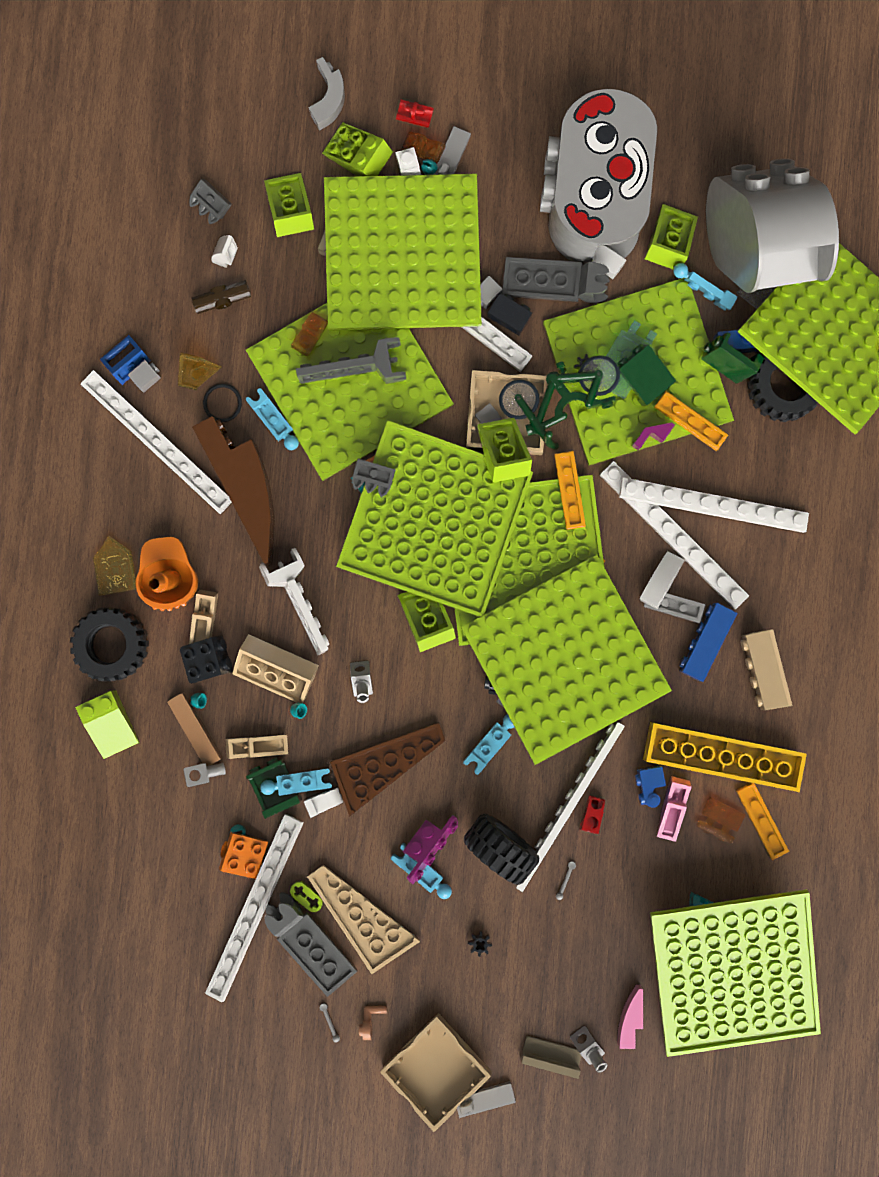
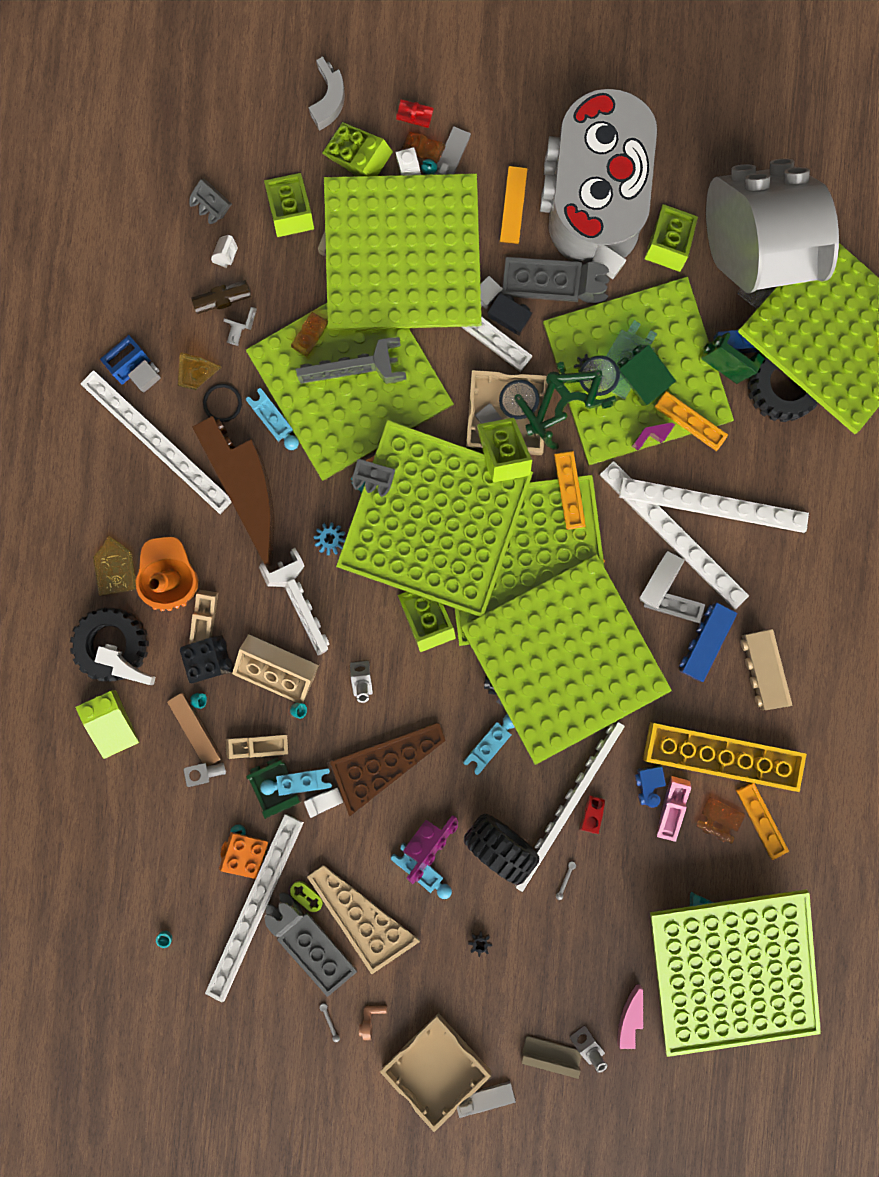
medium azure plate [673,263,737,311] -> none
none -> white slope [95,644,156,685]
none -> teal hinge [156,931,172,948]
none -> light grey bracket [224,307,257,346]
none -> dark azure gear [314,523,346,555]
none -> light orange tile [500,166,527,244]

